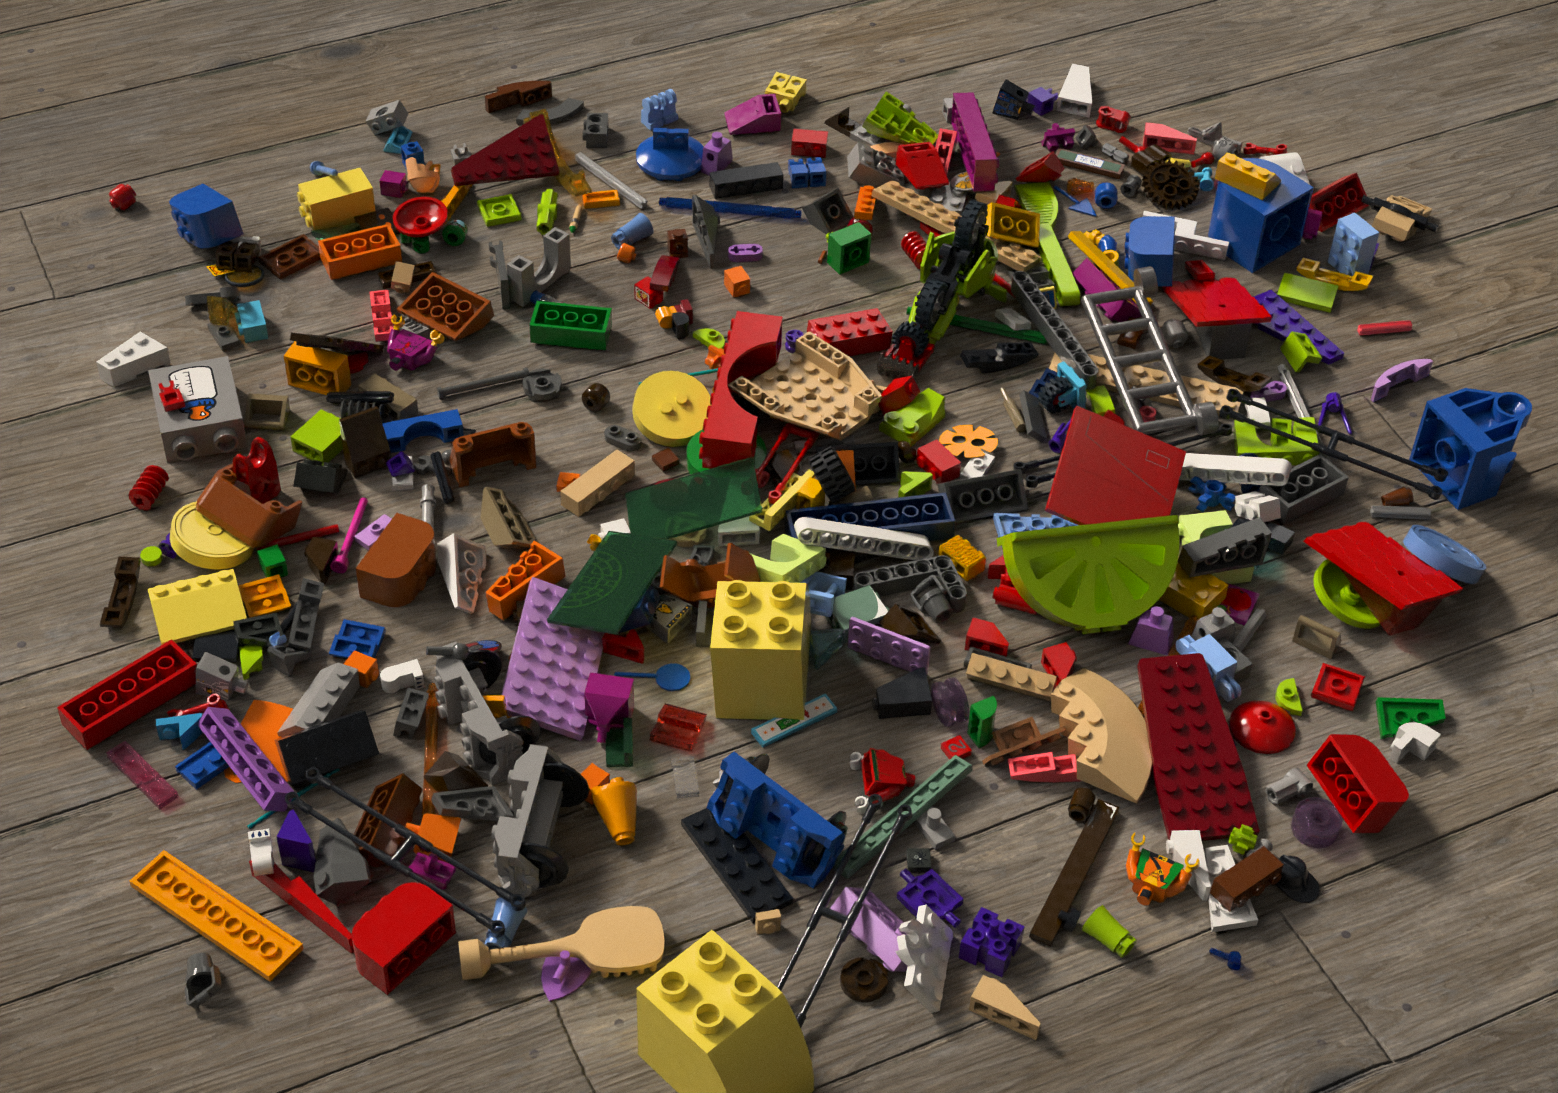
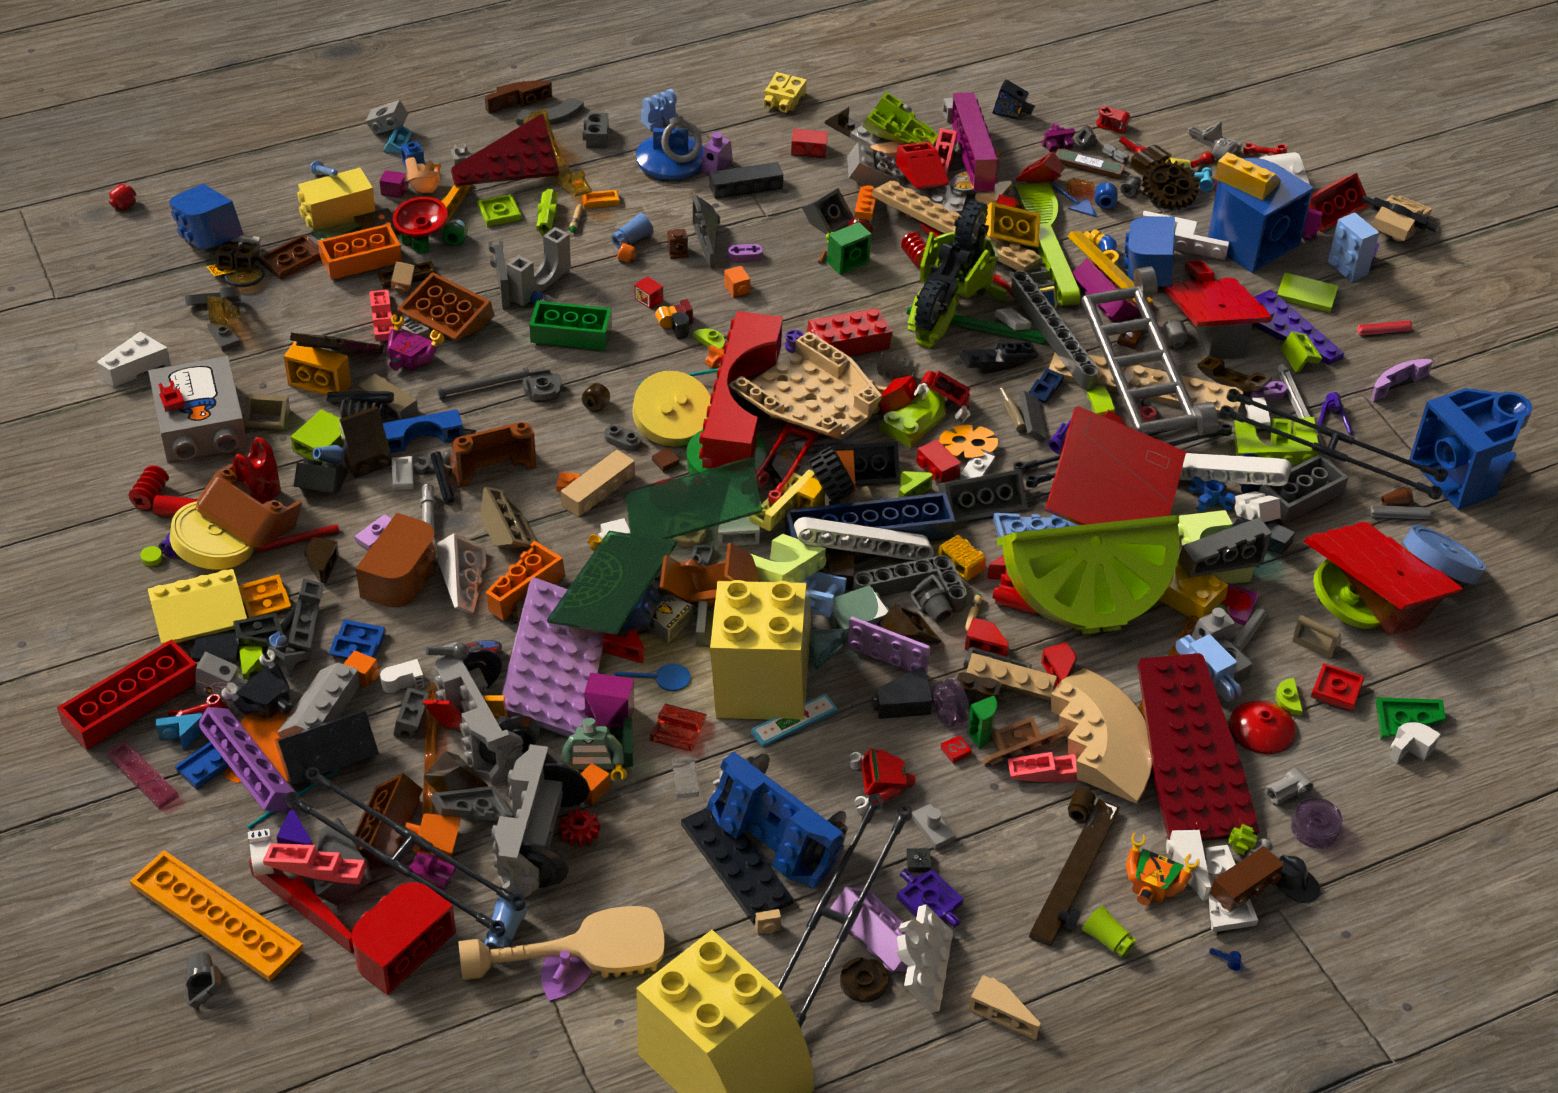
dark brown slope [100,556,141,628] -> none
medium azure brick [234,300,268,343] -> none
green brick [257,544,288,578] -> none
dark pink piece [330,498,368,573] -> none
red tile [348,351,369,374] -> none
dark purple slope [386,451,415,477] -> none
light grey axle [575,152,648,209] -> none
light orange cone [591,777,637,846] -> none
dark red slope [650,255,680,292] -> none
clear blue piece [659,197,802,219] -> none
magenta slope [724,94,781,135] -> none
blue legs [788,157,826,188] -> none
sand green tile [832,755,973,879] -> none
plate [884,321,935,373] -> none
dark brown plate [898,440,917,463] -> none
dark purple brick [958,907,1025,978] -> none
dark purple brick [1027,87,1058,116] -> none
plate [1038,361,1087,413] -> none
white slope [1056,64,1092,118] -> none
medium lavender torso [1129,606,1174,656] -> none
coral slope [1143,122,1197,155] -> none
yellow slope [1297,257,1373,291] -> none
red brick [1307,734,1409,833] -> none
none -> red brick [153,495,197,517]
none -> black torso [222,650,293,719]
none -> coral slope [263,843,367,884]
none -> medium blue cone [313,445,345,464]
none -> red piece [422,699,462,730]
none -> red gear [559,808,600,848]
none -> sand green torso [561,718,627,781]
none -> light grey piece [661,115,702,163]
none -> red torso [914,370,971,423]
none -> dark brown brick [953,672,1002,707]
none -> tan piece [965,593,982,632]

